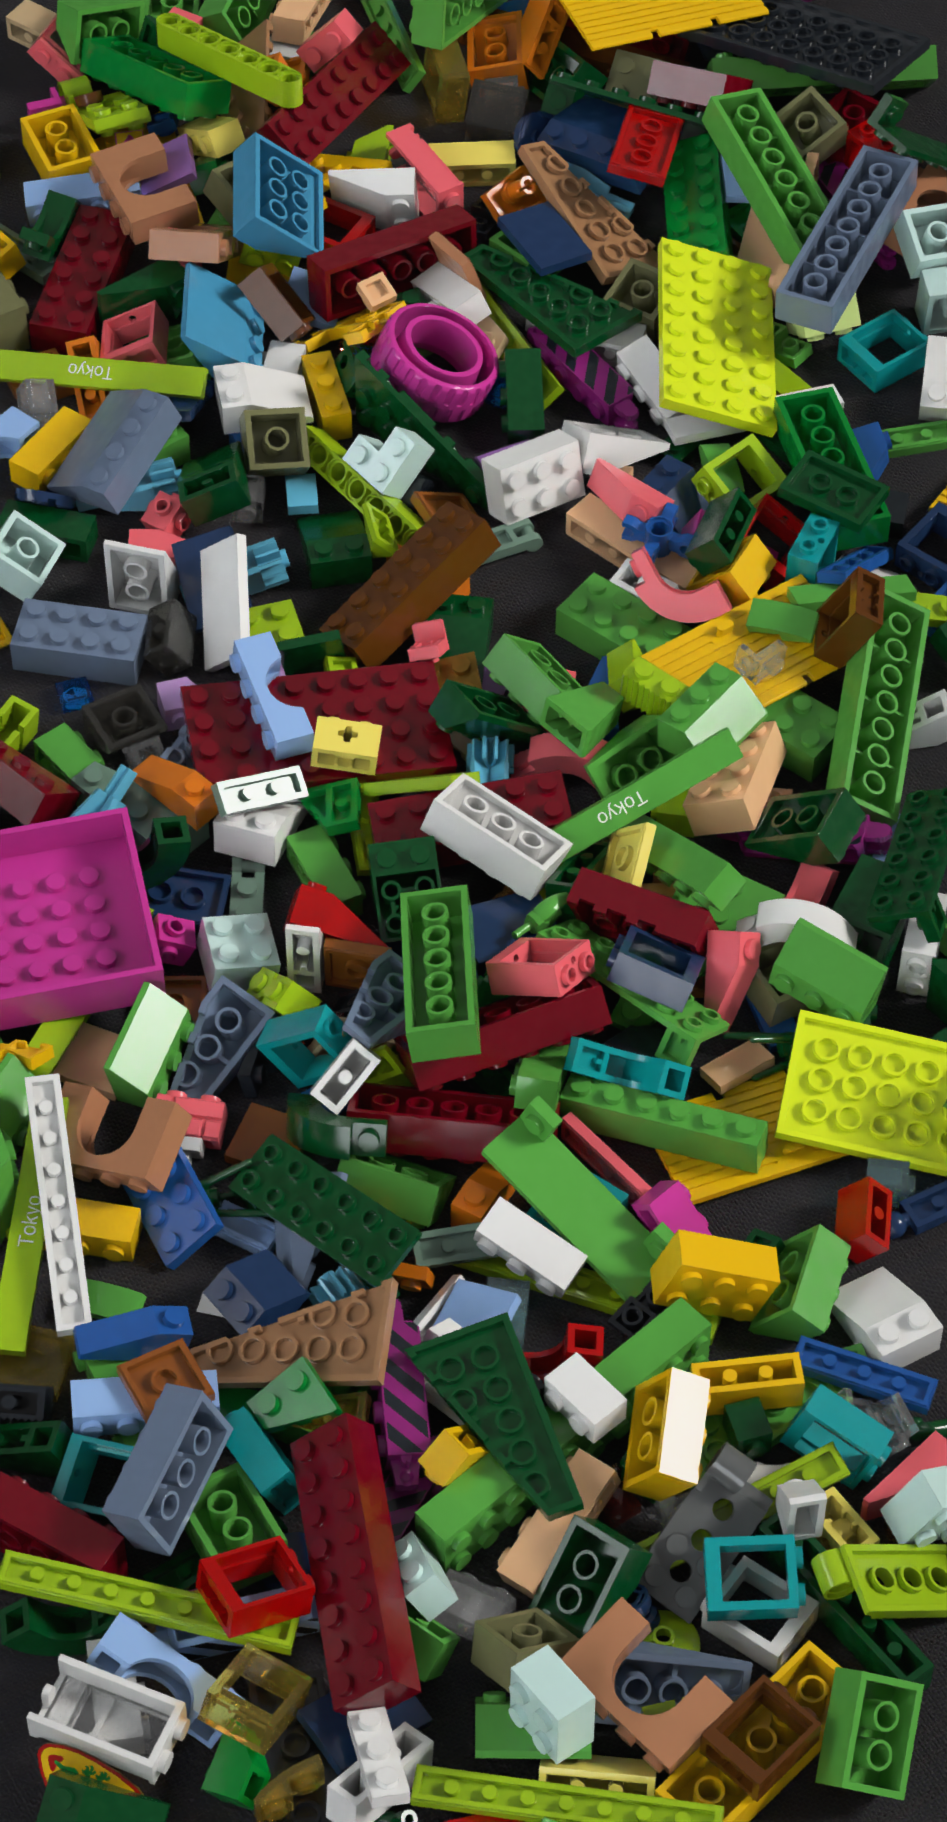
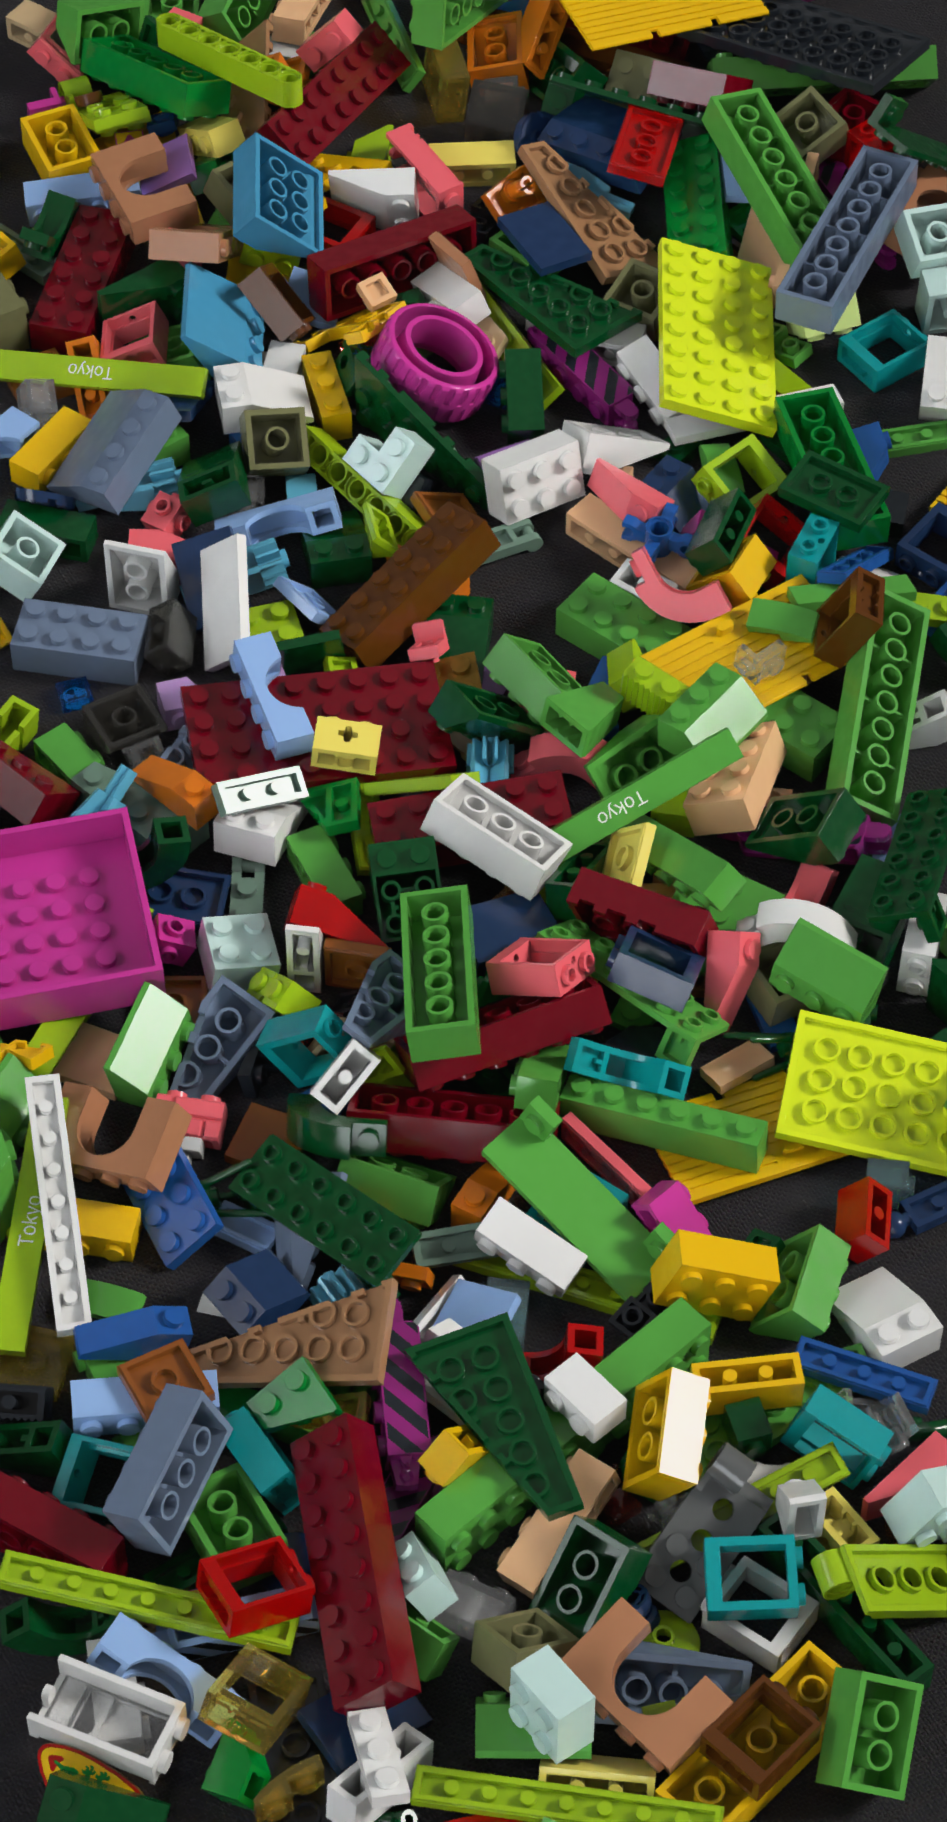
bright green hand [511,892,568,939] -> none
none -> light blue arch [214,486,343,546]
none -> light blue tile [272,576,336,625]

